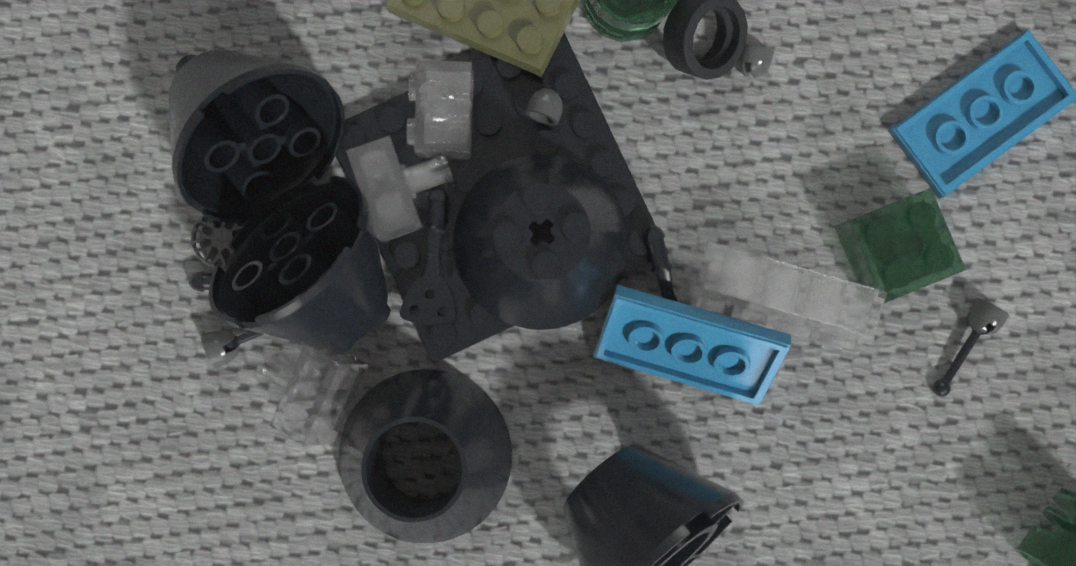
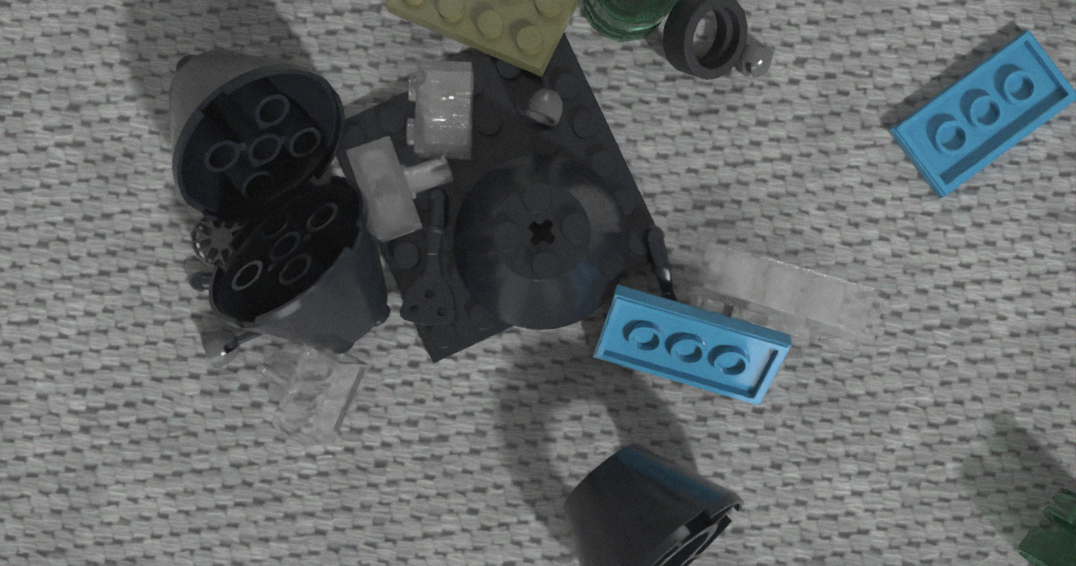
black cone [339,369,512,543] -> none
clear green brick [834,188,966,305] -> none
hinge [932,298,1010,397] -> none

